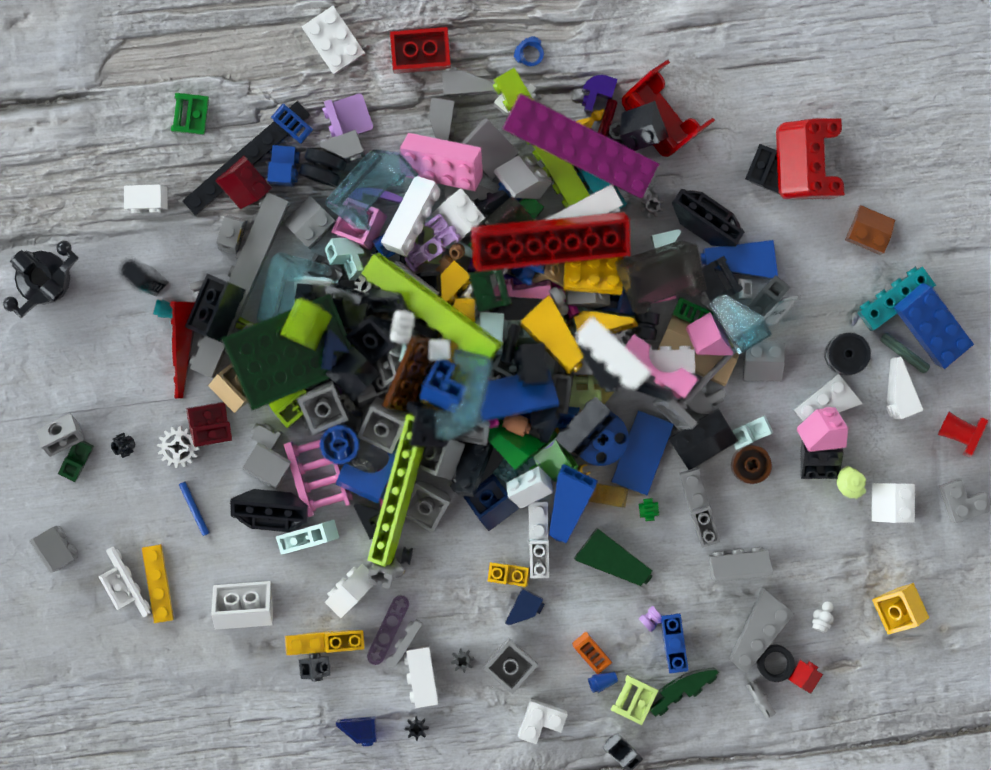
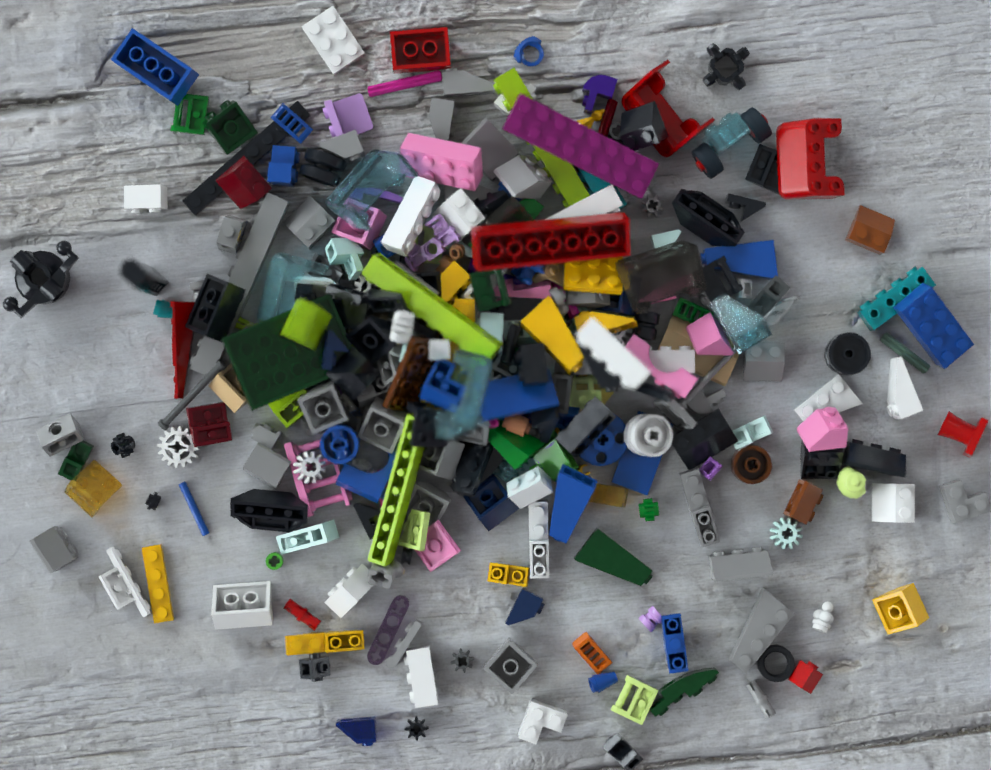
none -> clear yellow bracket [64,460,122,518]
none -> blue brick [111,28,199,106]
none -> black plate [145,492,161,510]
none -> dark grey bar [158,359,227,430]
none -> dark green plate [202,100,258,155]
none -> bright green bush [266,552,284,570]
none -> red pin [283,598,321,631]
none -> white gear [293,451,326,484]
none -> dark pink axle [367,70,442,97]
none -> yellowish green wing [398,509,430,551]
none -> bright pink plate [414,519,461,572]
none -> white wheel [624,414,673,457]
none -> brick [691,107,772,179]
none -> medium lavender slope [699,456,723,481]
none -> black piece [702,43,750,91]
none -> black slope [725,194,766,222]
none -> light aqua gear [770,517,803,549]
none -> dark orange slope [783,479,824,525]
none -> black slope [842,439,906,478]

